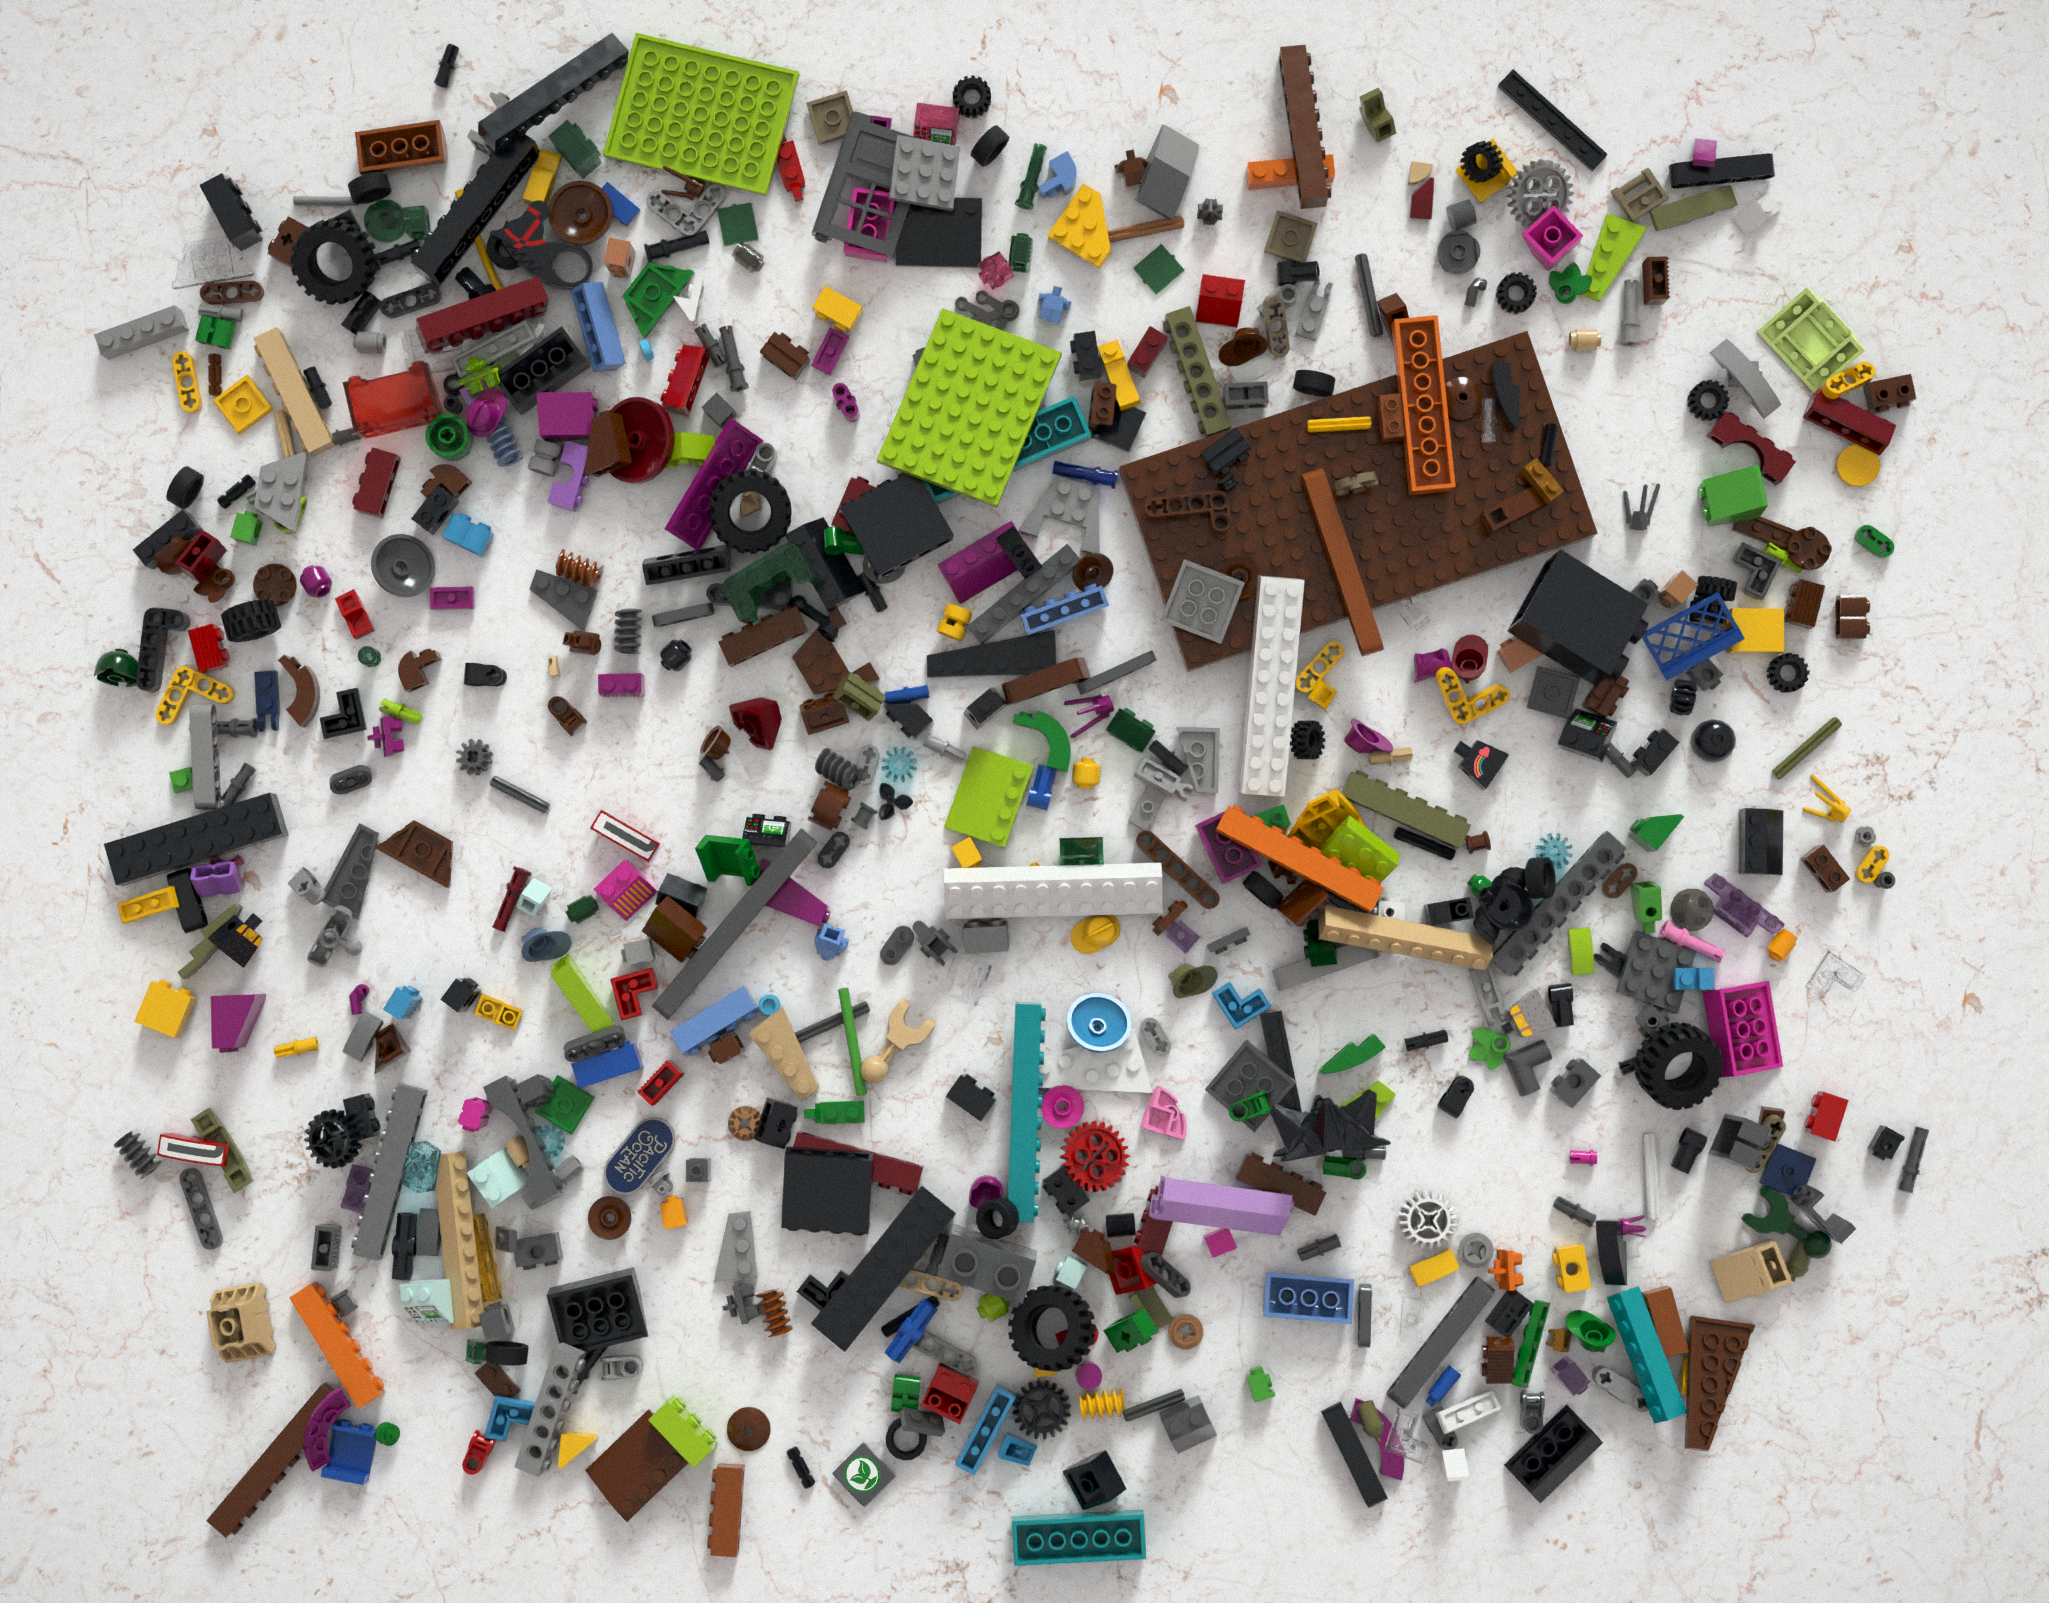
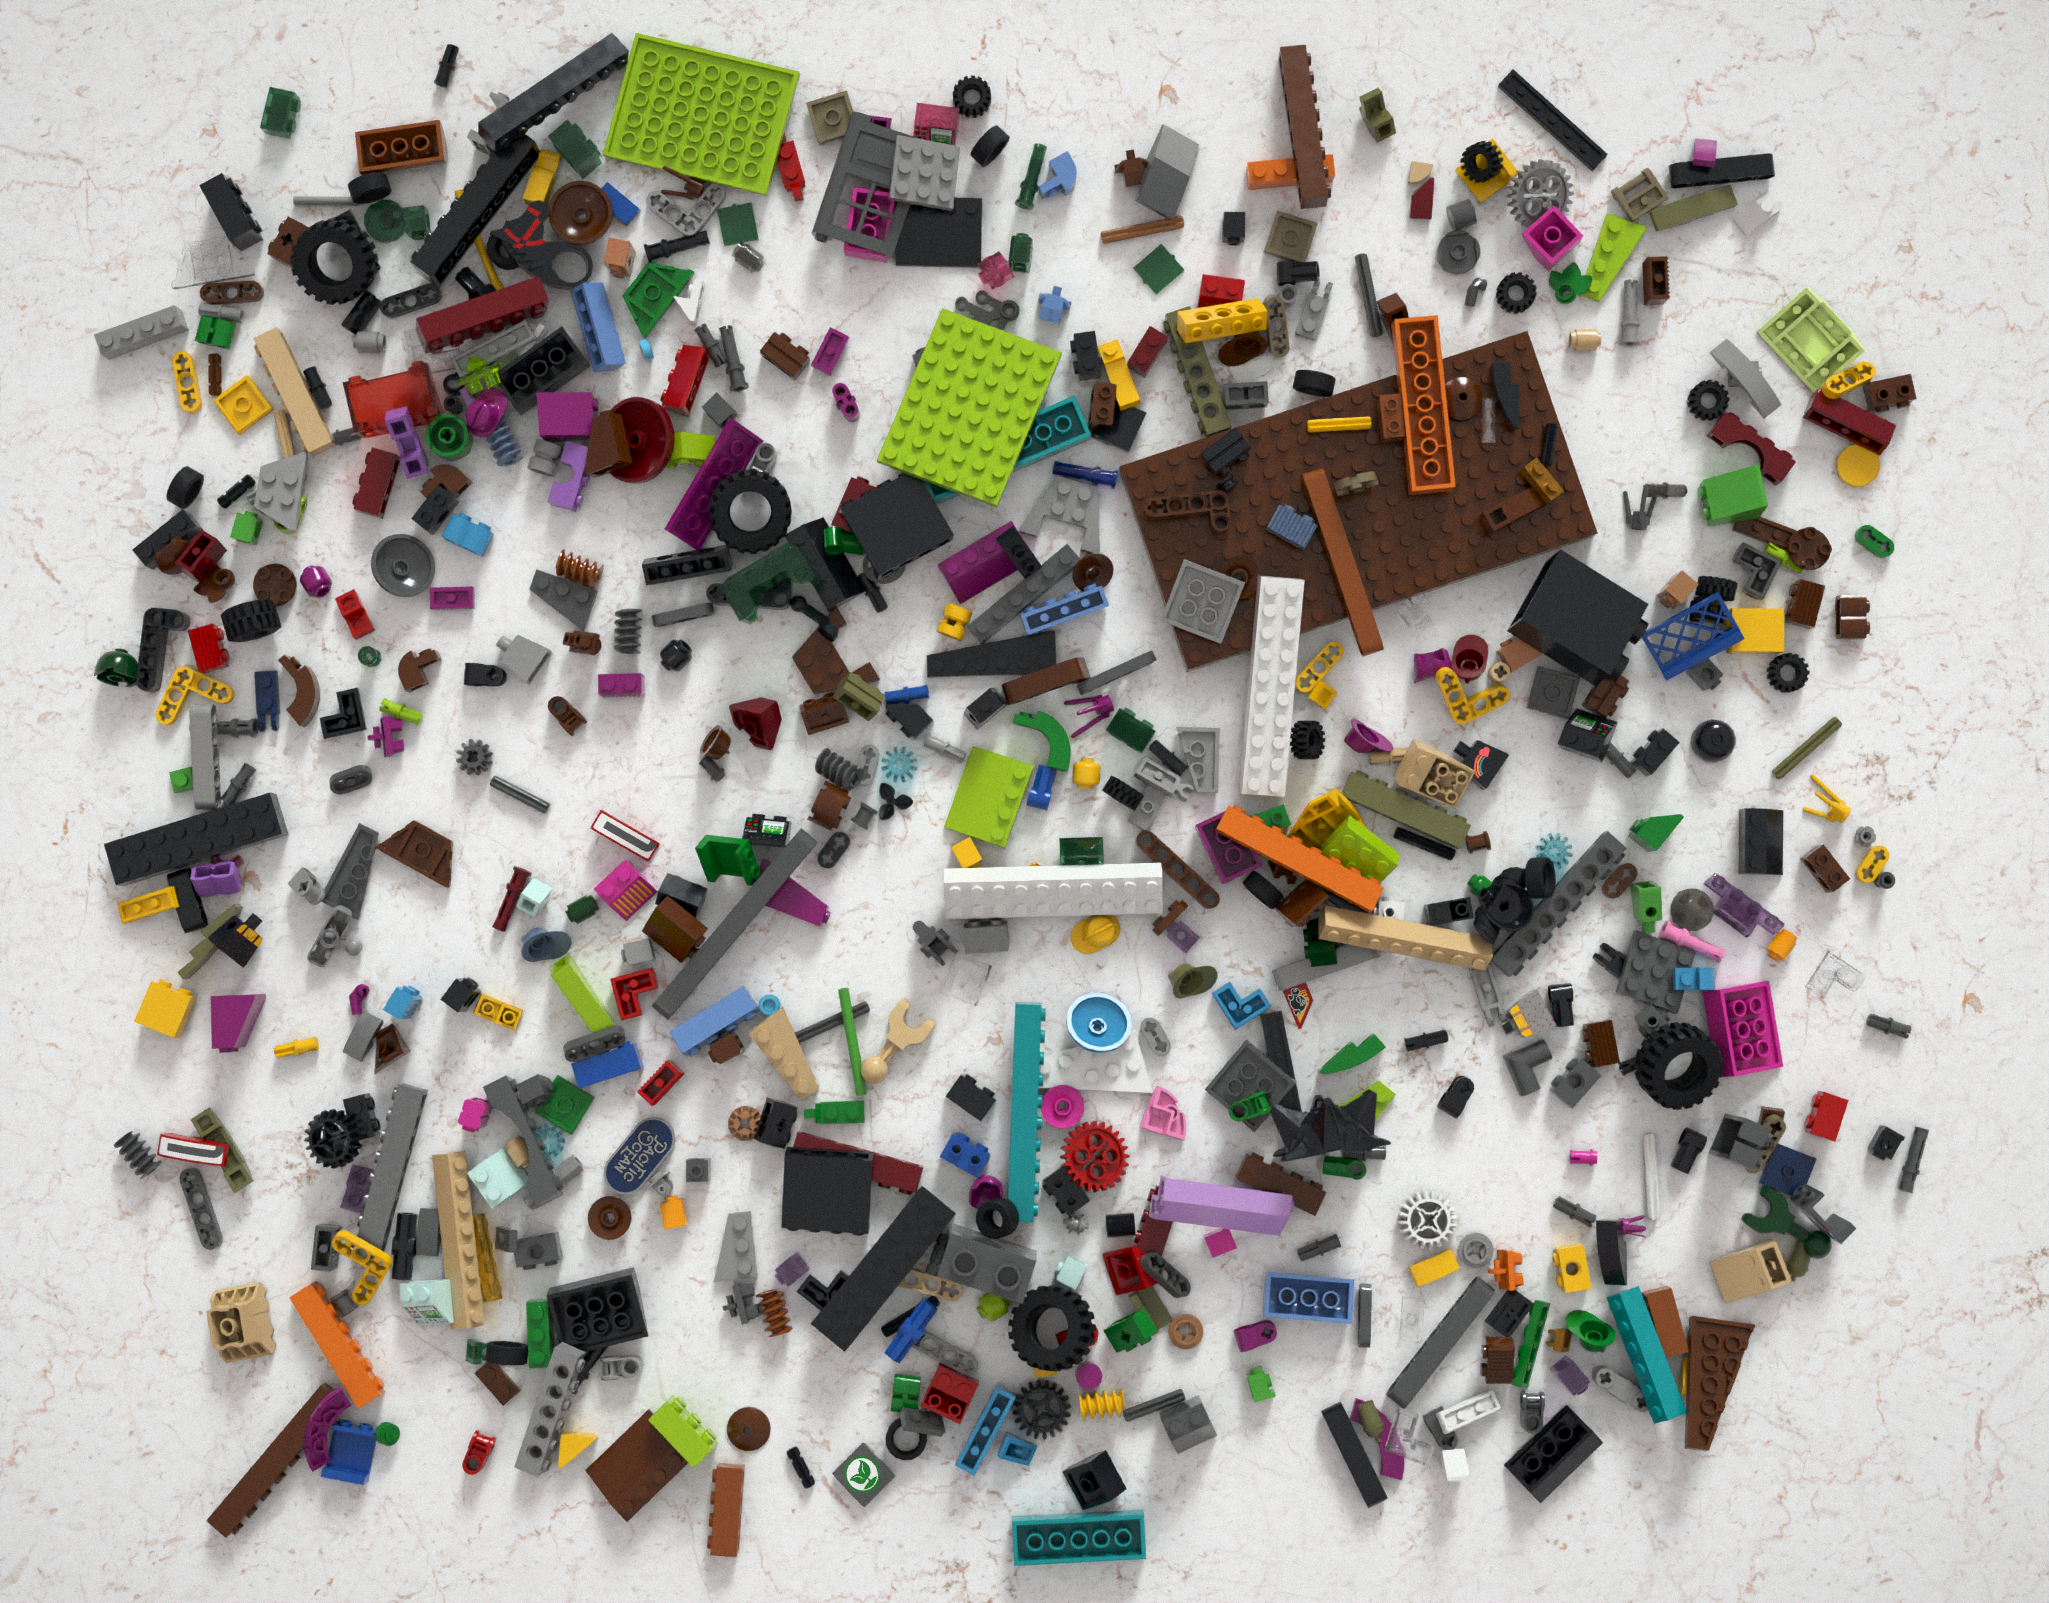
black pin [376,239,421,266] -> none
clear light blue brick [402,1141,441,1193] -> none
dark grey brick [479,1302,515,1340] -> none
dark azure brick [484,1395,536,1441] -> none
tan tile [548,656,561,678] -> none
reddish brown brick [718,605,809,667] -> none
tan tile [740,491,762,518] -> none
yellow brick [812,286,863,333] -> none
medium blue piece [814,924,849,961] -> none
dark grey plate [880,926,914,965] -> none
yellow plate [1047,184,1112,269] -> none
reddish brown slope [1072,1229,1116,1276] -> none
dark grey gear [1197,198,1223,225] -> none
dark grey plate [1207,927,1251,955] -> none
blue cylinder [1425,1365,1461,1407] -> none
bright green plate [1469,1027,1510,1070] -> none
lime slope [1568,927,1594,976] -> none
dark grey brick [1630,578,1660,604] -> none
black gear [1669,679,1697,716] -> none
none -> clear green brick [260,87,301,139]
none -> yellow beam [332,1230,393,1305]
none -> medium lavender arch [385,406,429,479]
none -> light grey torso [496,635,552,685]
none -> green brick [526,1299,554,1369]
none -> clear purple brick [775,1252,810,1287]
none -> blue brick [940,1132,991,1178]
none -> black tyre [1102,775,1144,811]
none -> yellow brick [1177,298,1268,343]
none -> black brick [1222,212,1245,246]
none -> magenta piece [1233,1320,1277,1352]
none -> sand blue brick [1266,504,1317,551]
none -> sticker [1283,982,1313,1029]
none -> tan slope [1393,739,1475,808]
none -> tan bush [1488,662,1510,683]
none -> reddish brown brick [1581,1019,1620,1067]
none -> clear smoke axle [1646,482,1688,499]
none -> dark grey axle [1866,1014,1911,1039]

